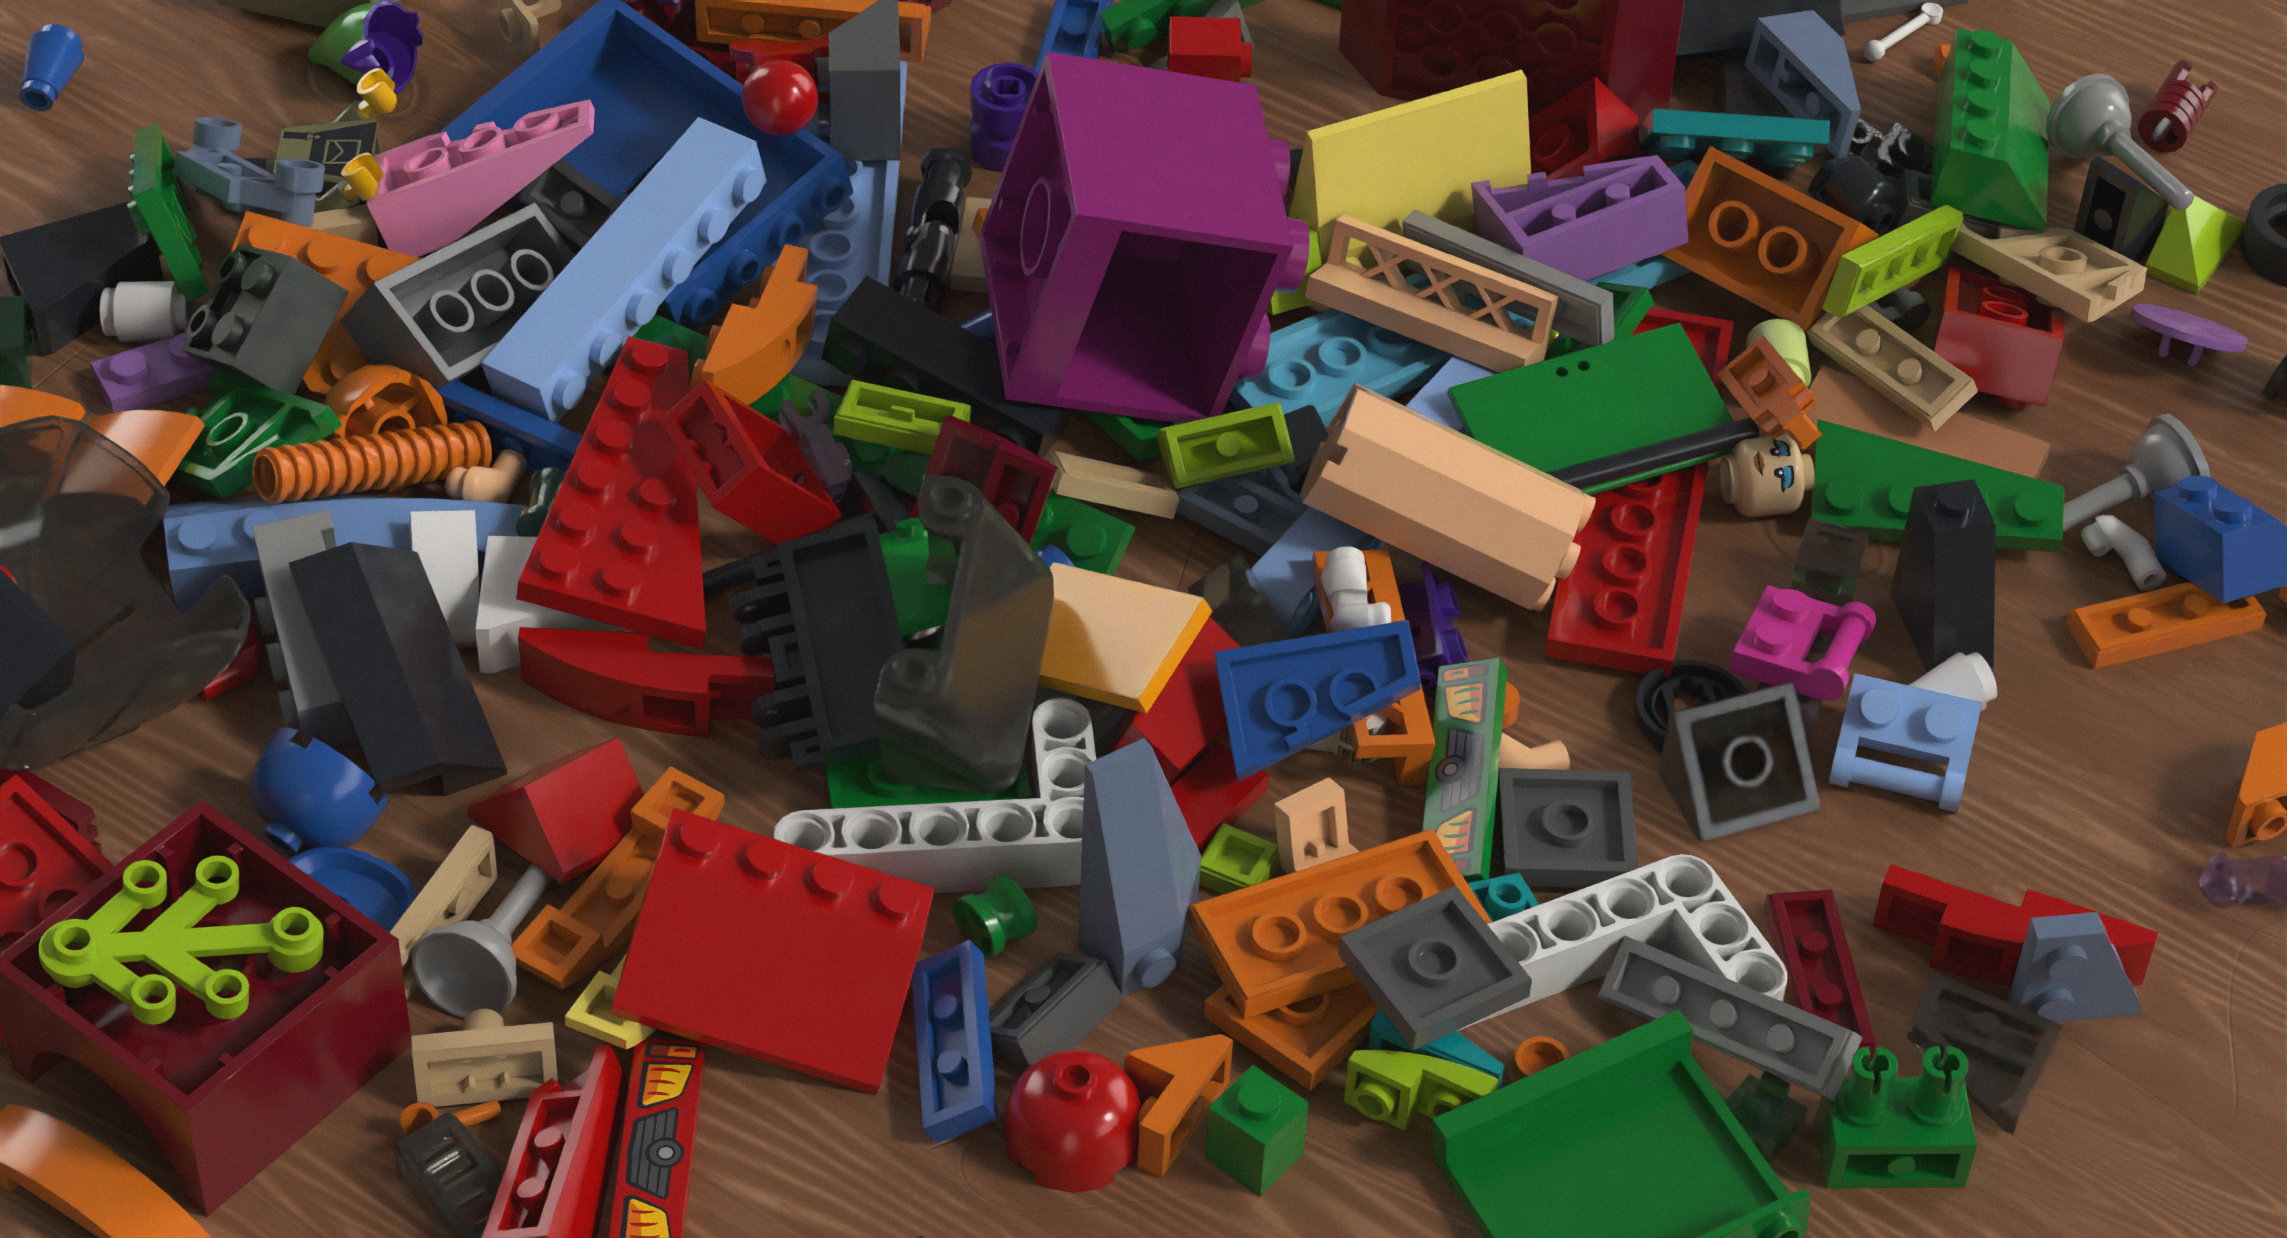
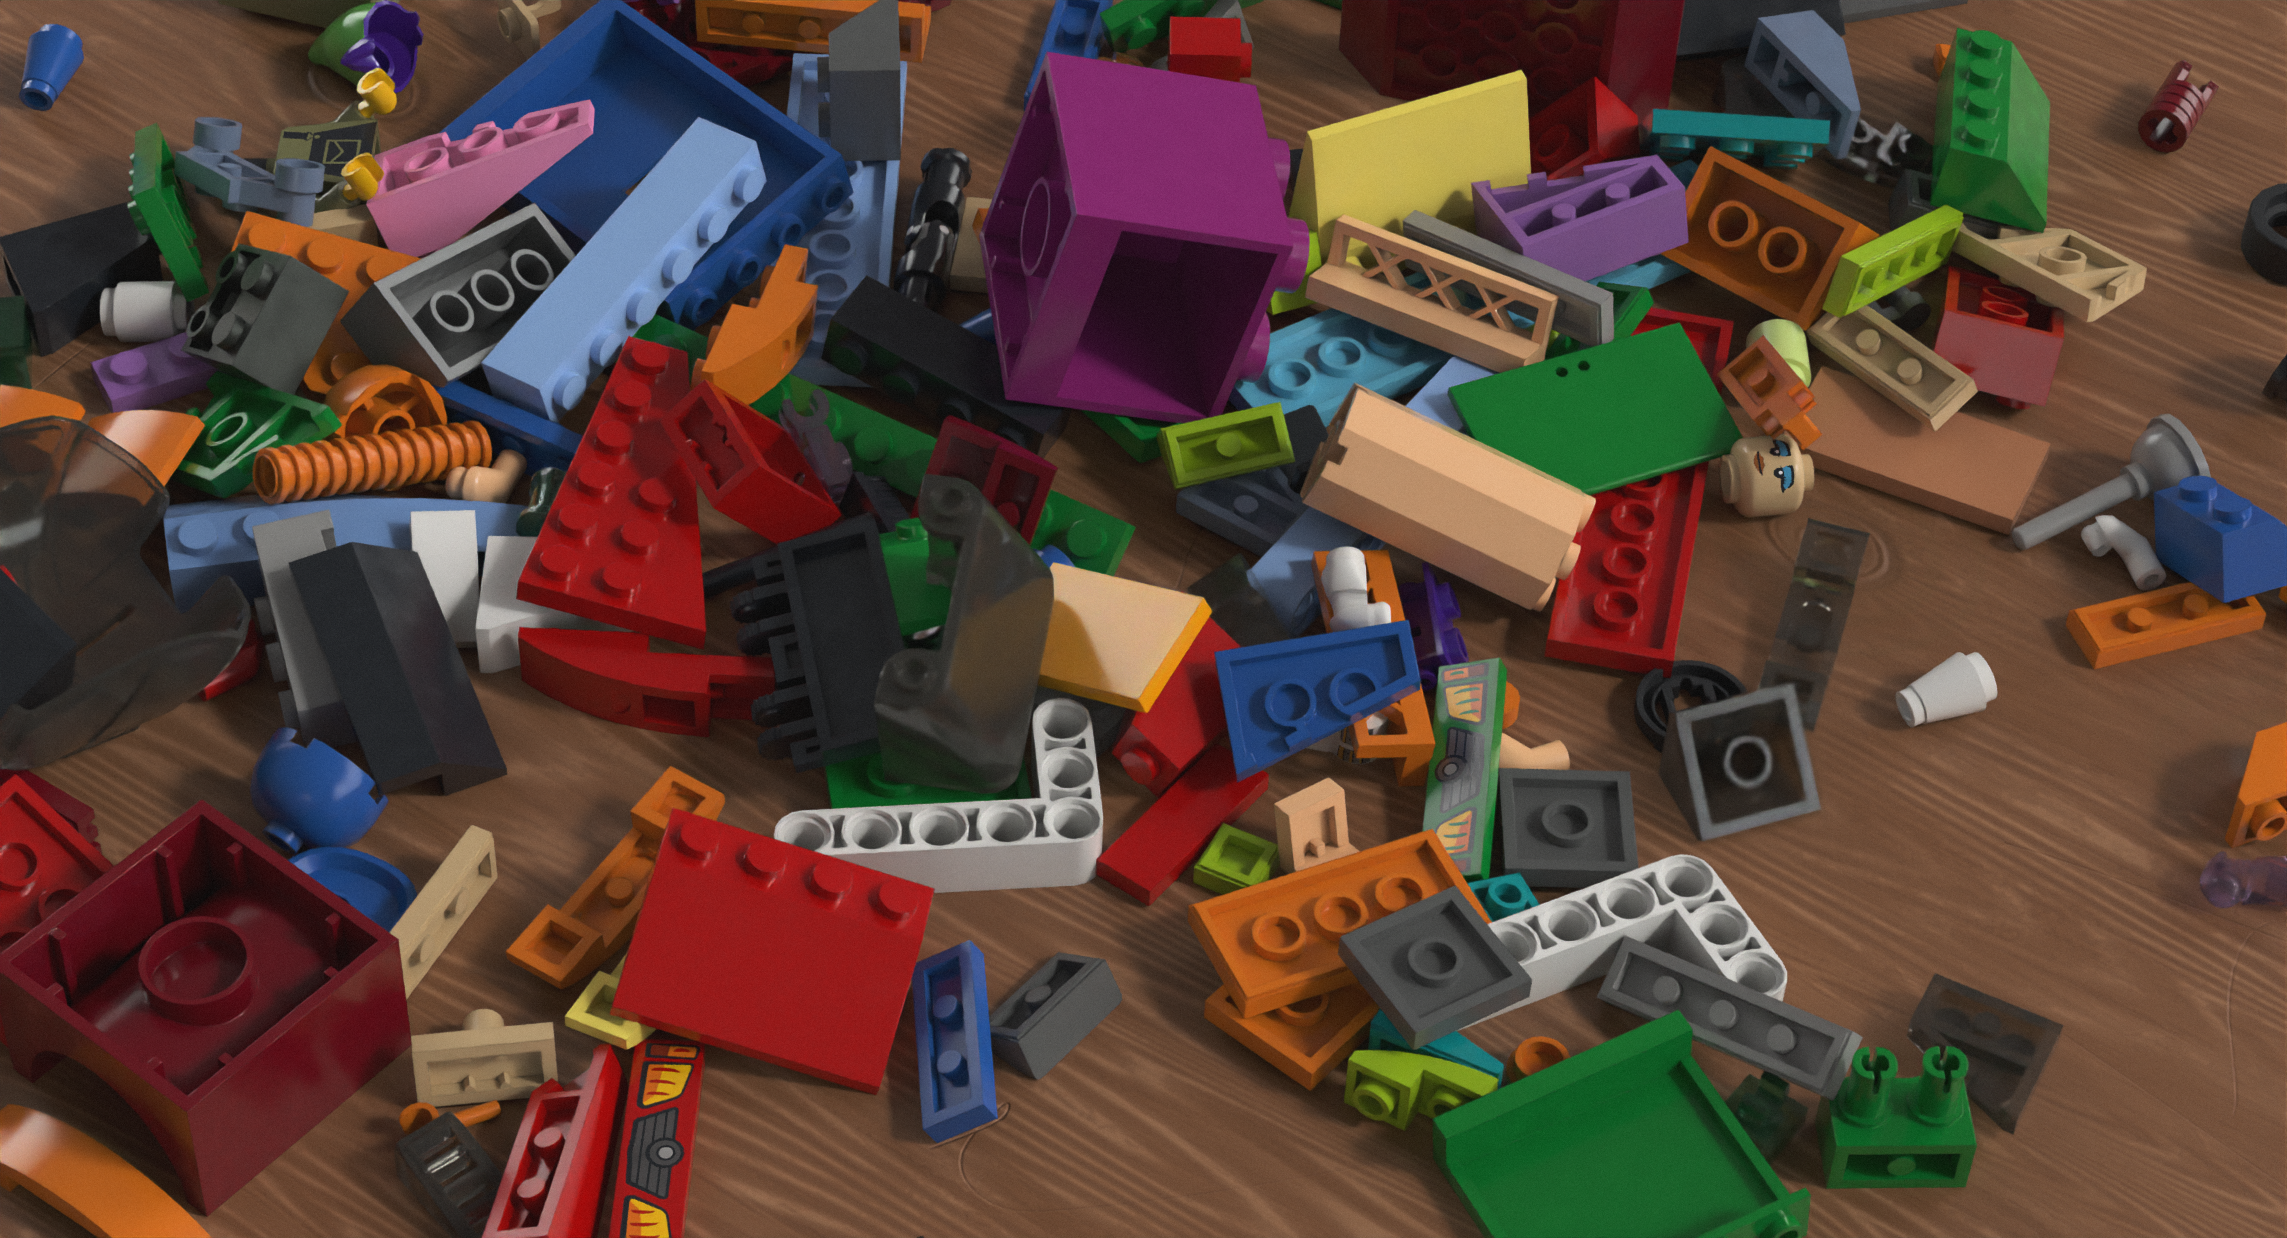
lime plant [39,856,323,1024] -> none
light grey piece [412,863,554,1019] -> none
red slope [467,737,644,884] -> none
dark grey slope [517,159,622,248] -> none
red piece [729,35,830,136] -> none
lime tile [833,380,971,455] -> none
green wheel [953,875,1037,959] -> none
dark purple wheel [969,63,1038,172] -> none
red cylinder [1003,1049,1142,1193] -> none
tan tile [1048,451,1180,519] -> none
sand blue wedge [1078,738,1201,998] -> none
orange slope [1125,1034,1233,1179] -> none
green brick [1205,1065,1309,1196] -> none
black bar [1545,417,1760,489] -> none
dark pink plate [1729,585,1876,701] -> none
dark red tile [1764,889,1877,1064] -> none
black head [1809,156,1896,236] -> none
green wing [1810,419,2064,552] -> none
light blue plate [1829,673,1982,813] -> none
white hinge [1863,2,1943,62] -> none
red slope [1873,864,2159,986] -> none
black slope [1890,479,1996,673] -> none
sand blue wing [2007,912,2142,1026] -> none
light grey piece [2045,73,2194,210] -> none
black slope [2074,156,2169,262] -> none
medium lavender piece [2130,304,2248,366] -> none
lime slope [2145,195,2245,295] -> none

